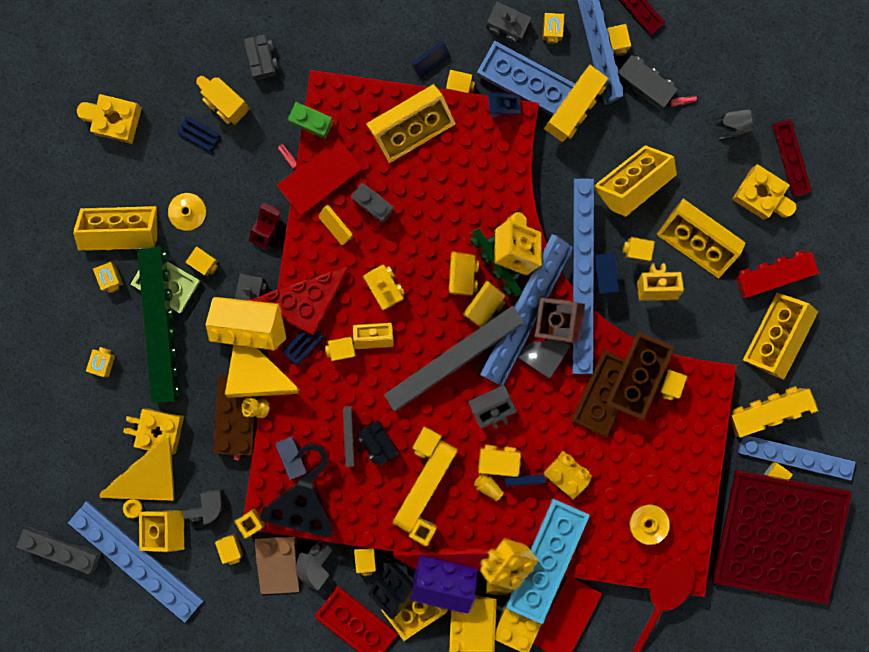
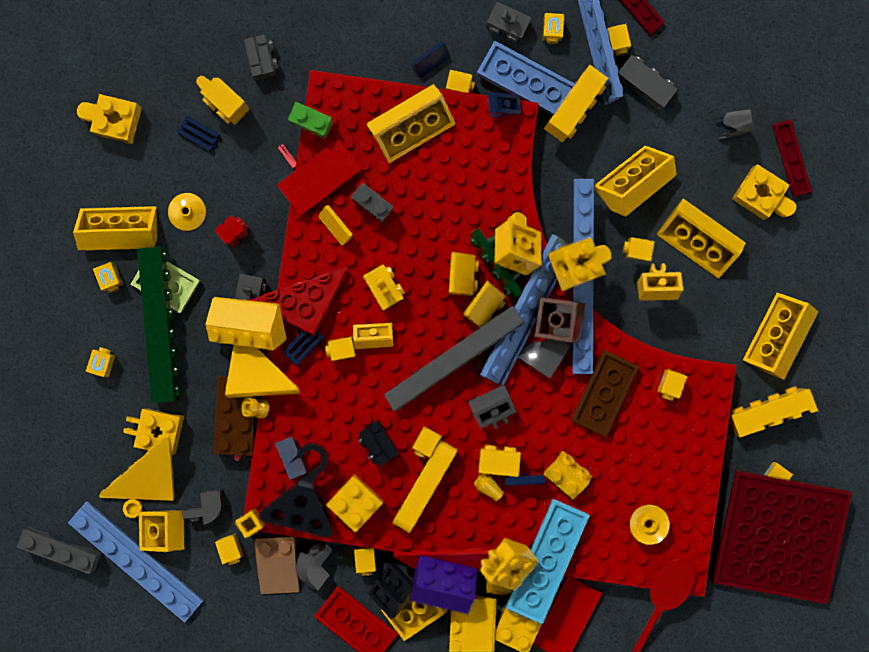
yellow brick [186,247,218,277] -> none
dark red brick [249,203,281,249] -> none
dark grey tile [343,406,355,467] -> none
yellow brick [409,516,436,546] -> none
dark blue tile [594,253,619,294] -> none
reddish brown slope [606,332,675,421] -> none
coral pin [670,95,697,107] -> none
red brick [735,250,819,298] -> none
medium blue plate [738,435,856,480] -> none
none -> red brick [215,216,249,247]
none -> yellow brick [327,474,383,532]
none -> yellow brick [548,237,611,291]

